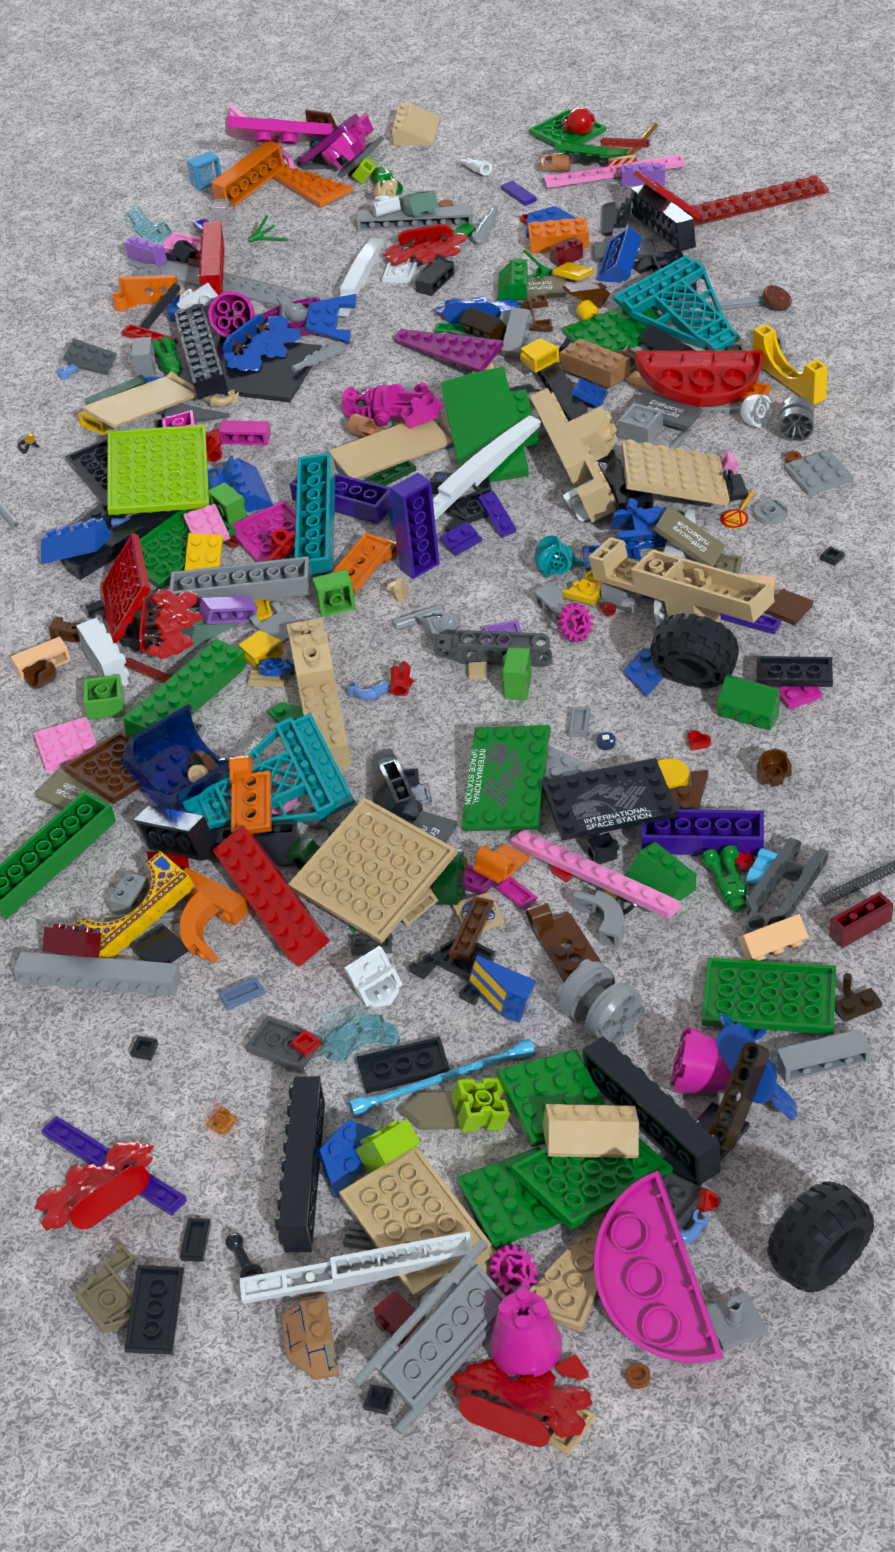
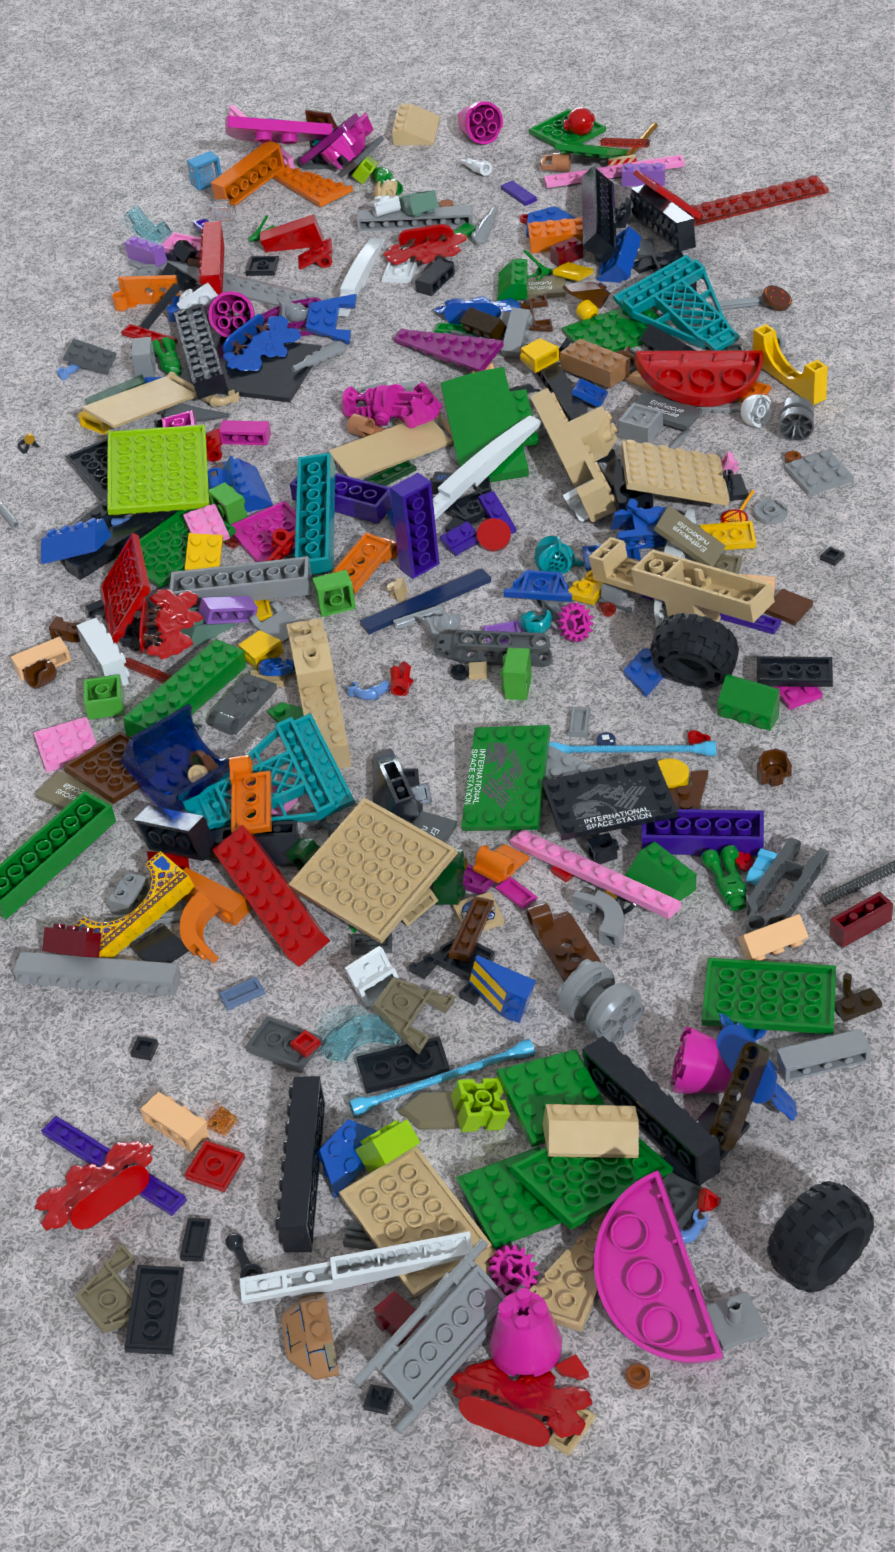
none -> light nougat brick [141,1092,209,1153]
none -> black brick [160,263,197,291]
none -> red plate [184,1140,245,1193]
none -> dark grey hinge [206,673,277,735]
none -> black tile [246,256,279,276]
none -> red wedge [260,214,324,252]
none -> red piece [298,238,333,270]
none -> dark blue tile [360,568,491,635]
none -> dark tan wing [372,978,456,1054]
none -> black tile [451,664,469,681]
none -> dark pink cone [458,101,503,144]
none -> red tile [477,518,511,552]
none -> blue wing [503,570,572,602]
none -> teal hair [520,609,553,634]
none -> medium azure hose [549,741,716,756]
none -> black brick [581,165,617,264]
none -> yellow plate [700,521,756,550]

